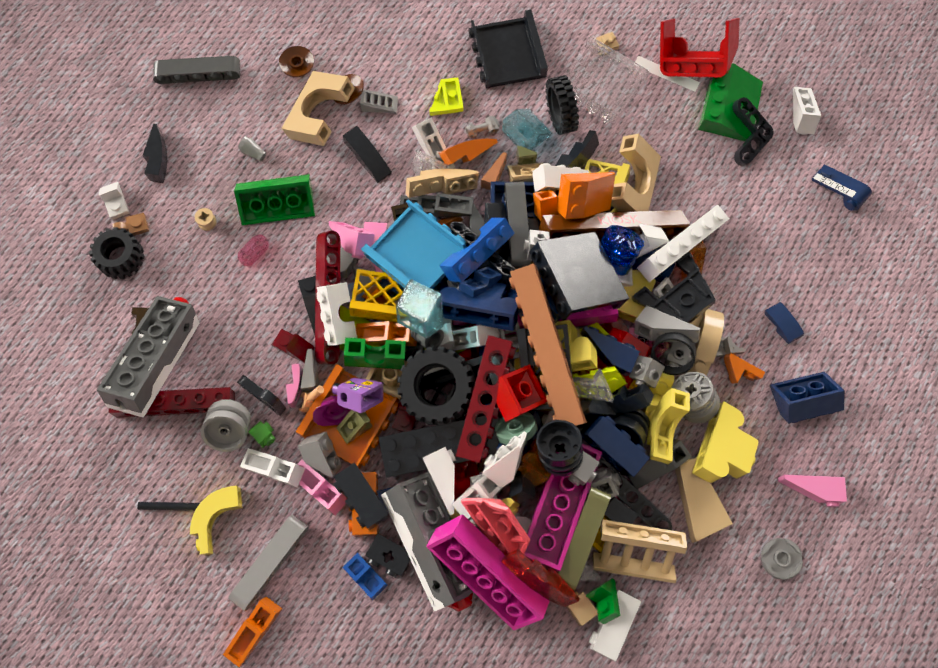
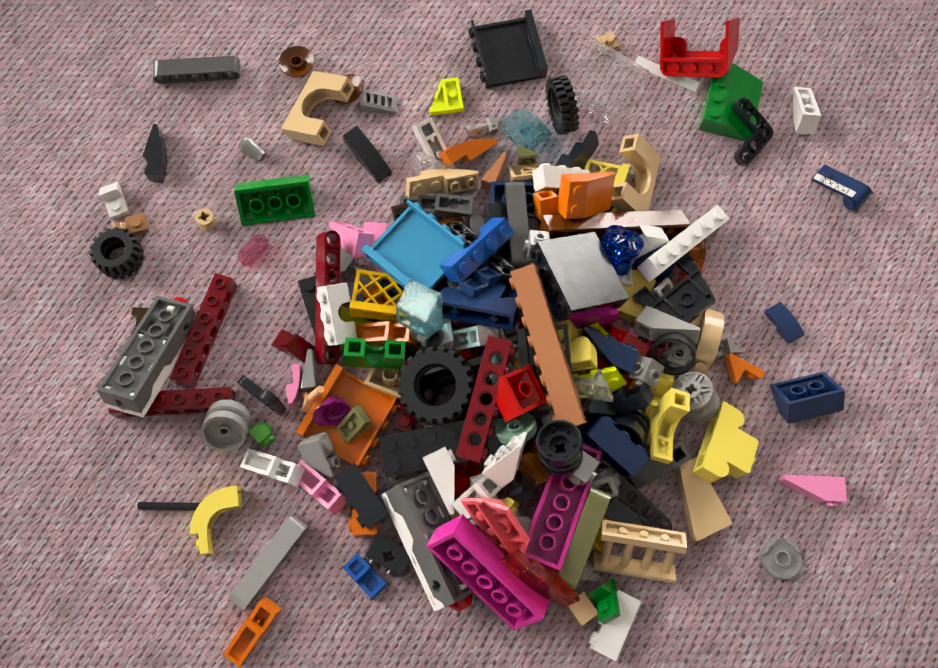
medium lavender torso [332,378,383,413] -> none
none -> dark red brick [170,273,238,389]

